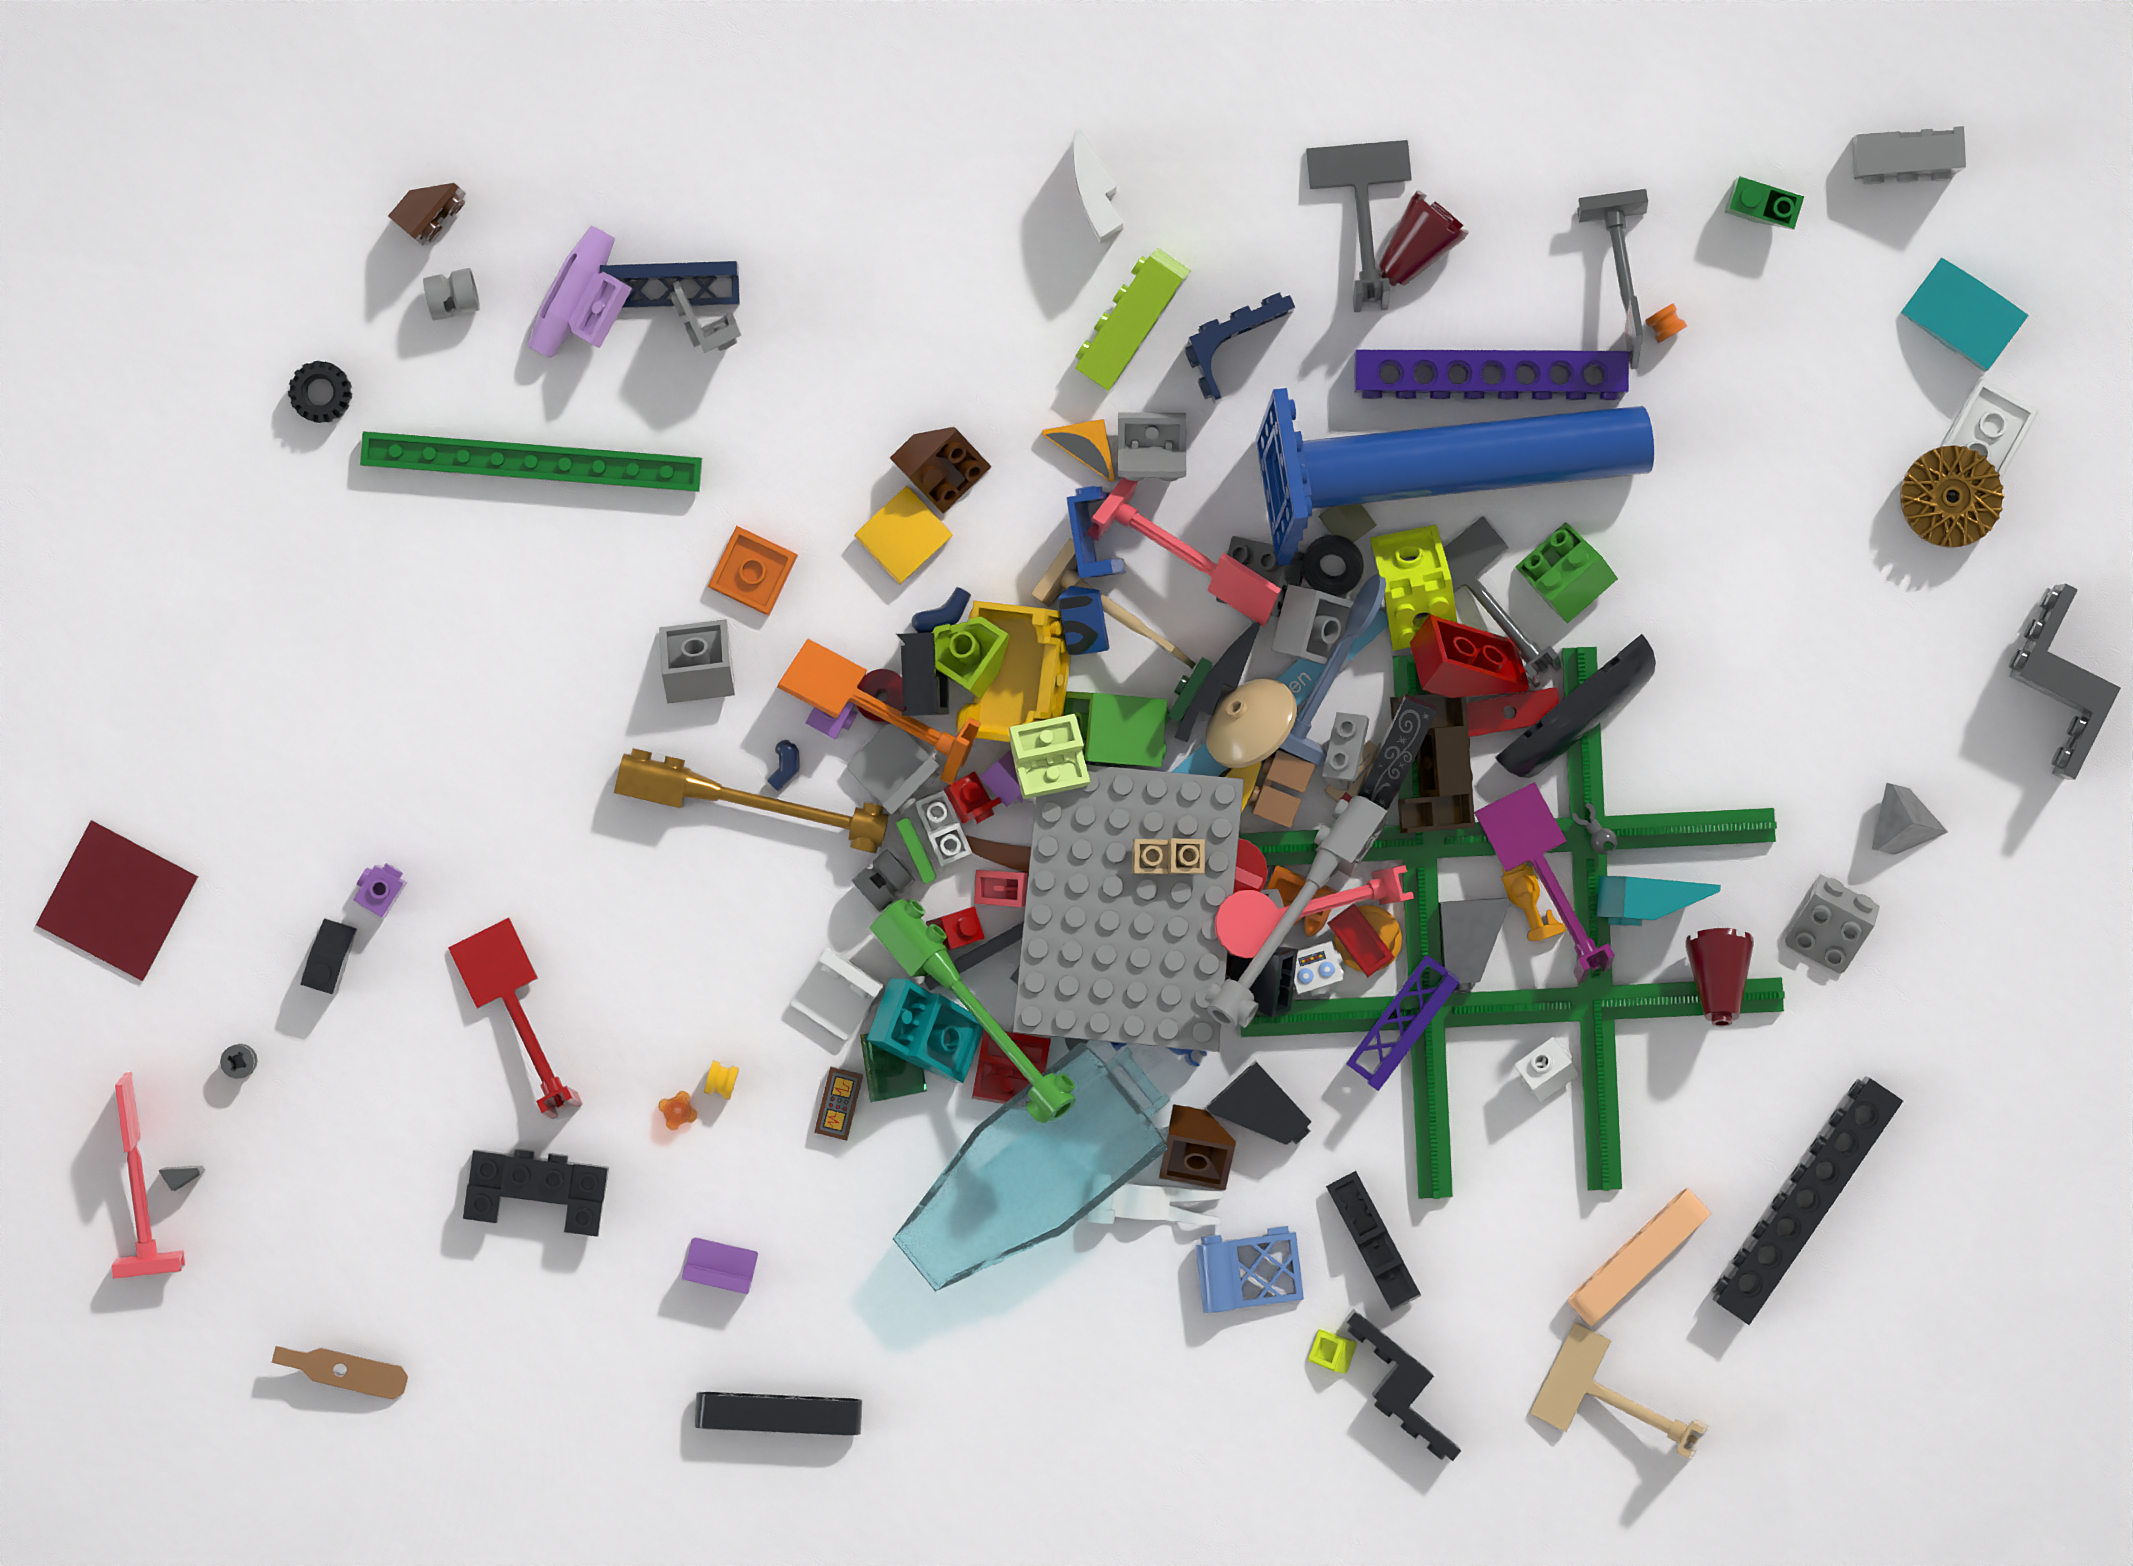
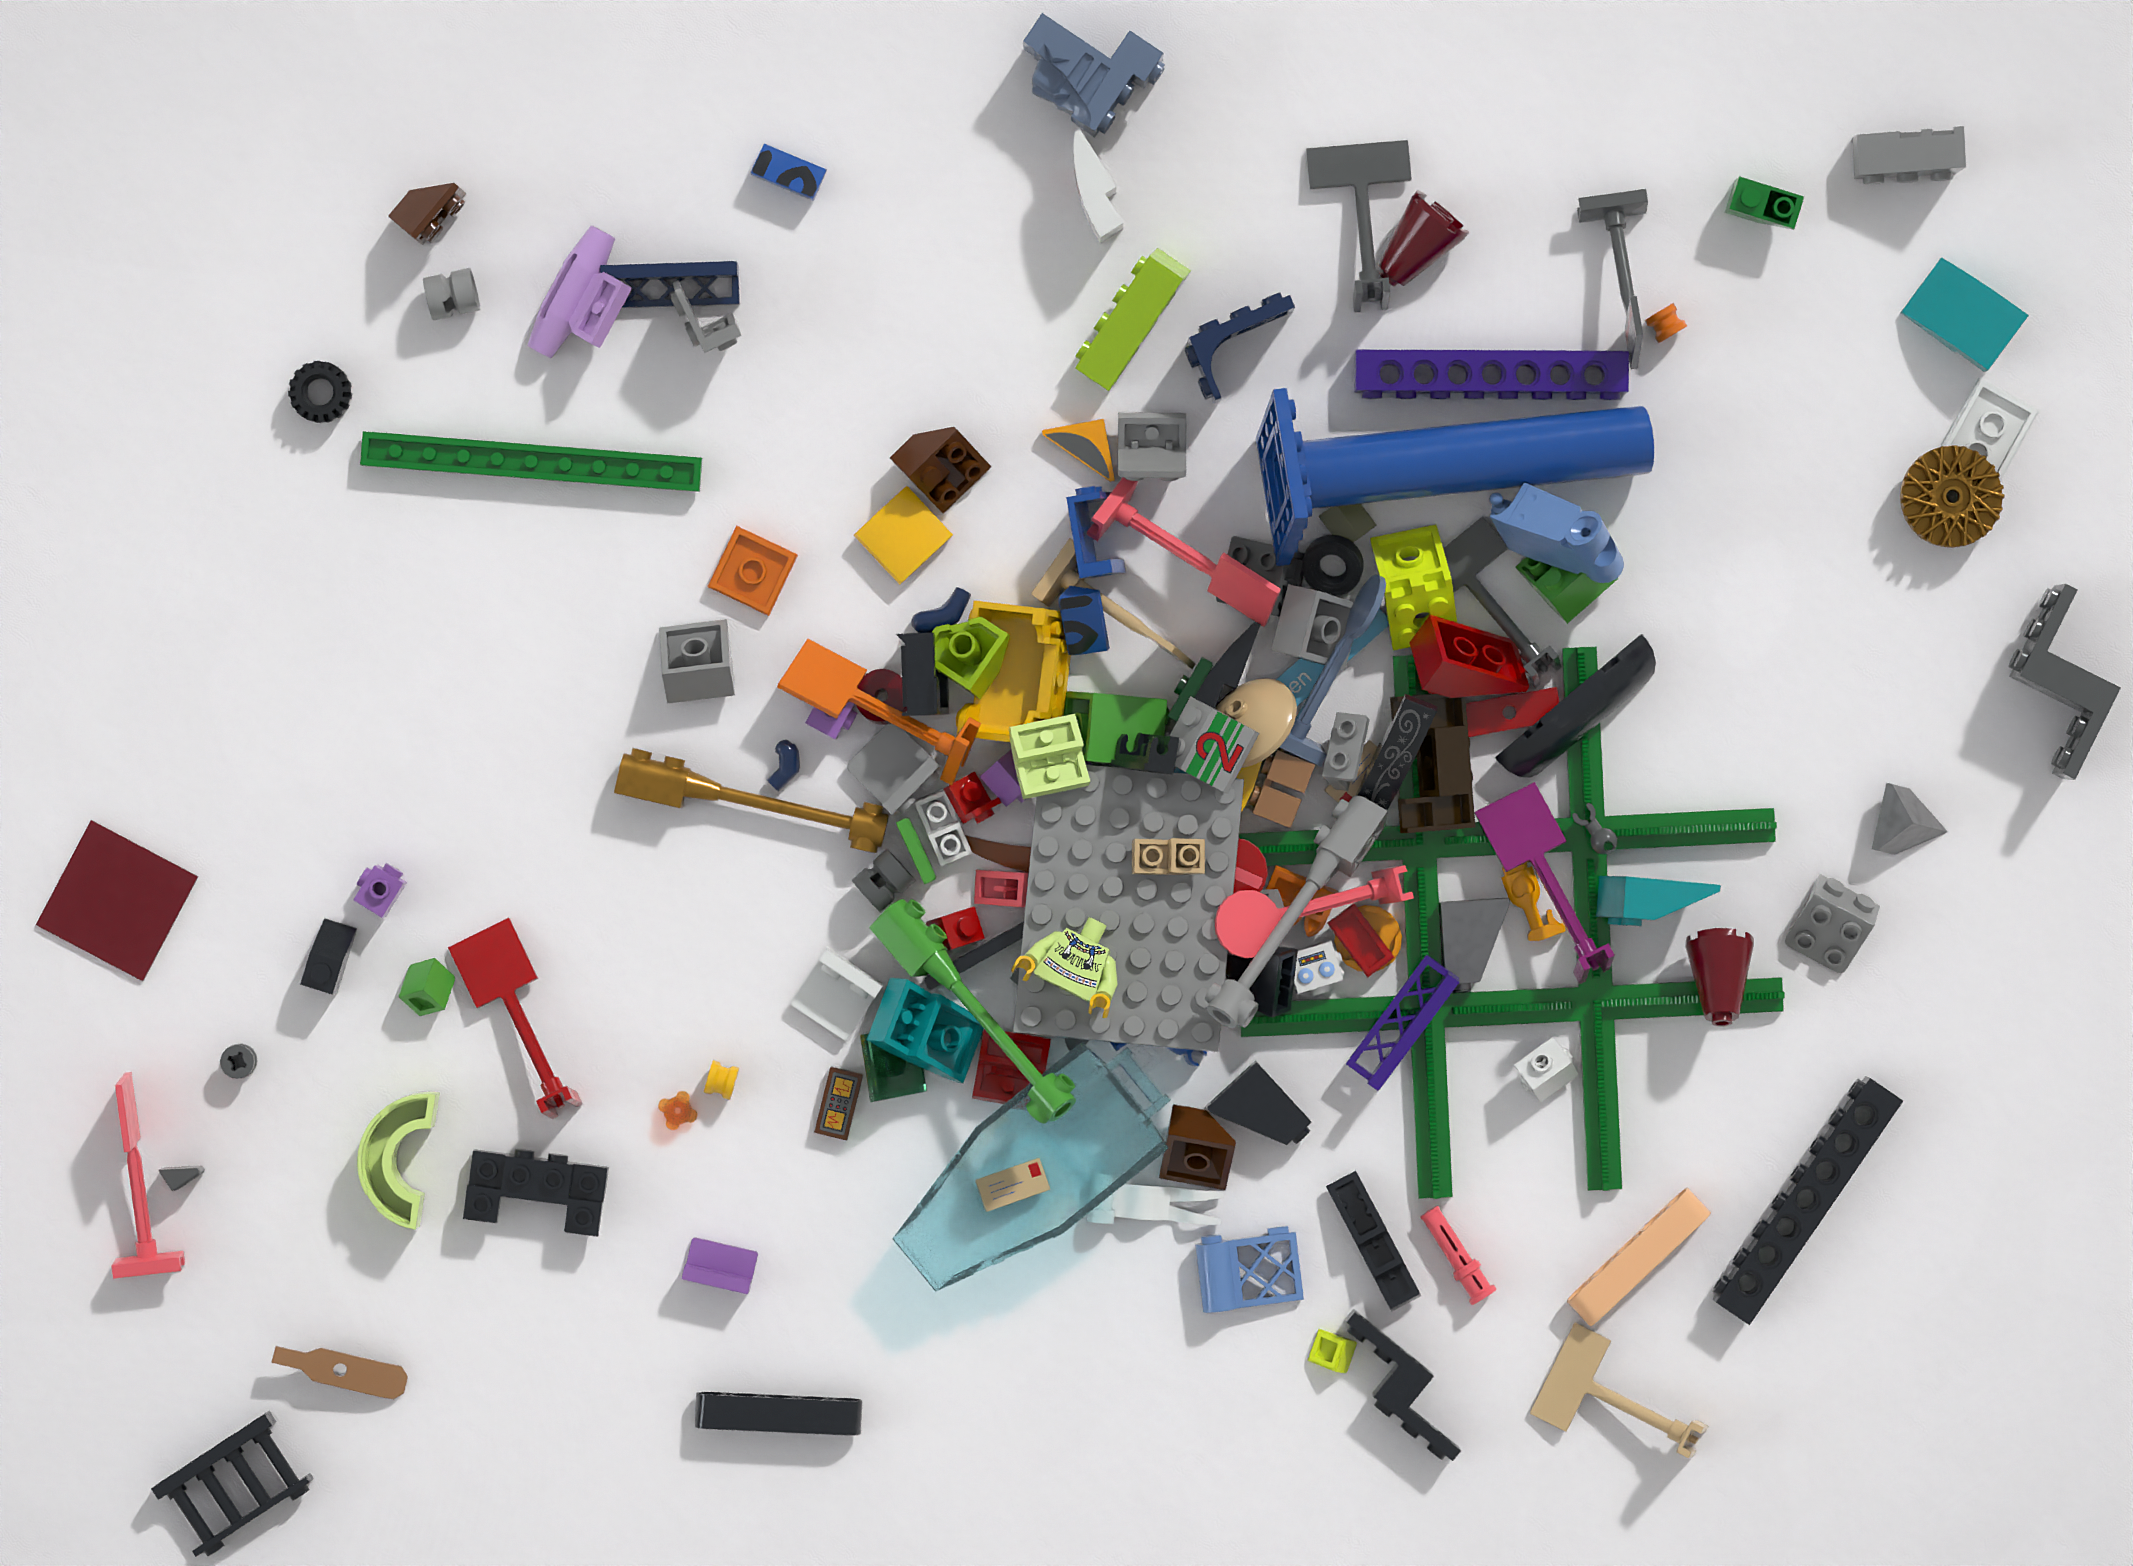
none -> black fence [151,1411,314,1557]
none -> yellowish green brick [357,1092,440,1230]
none -> bright green panel [399,958,455,1016]
none -> slope [750,144,827,201]
none -> tan tile [974,1158,1051,1212]
none -> yellowish green torso [1011,917,1118,1018]
none -> sand blue brick [1023,13,1165,138]
none -> black hinge [1111,733,1179,775]
none -> light grey slope [1170,696,1259,794]
none -> coral pin [1420,1206,1497,1305]
none -> medium blue piece [1489,483,1624,583]

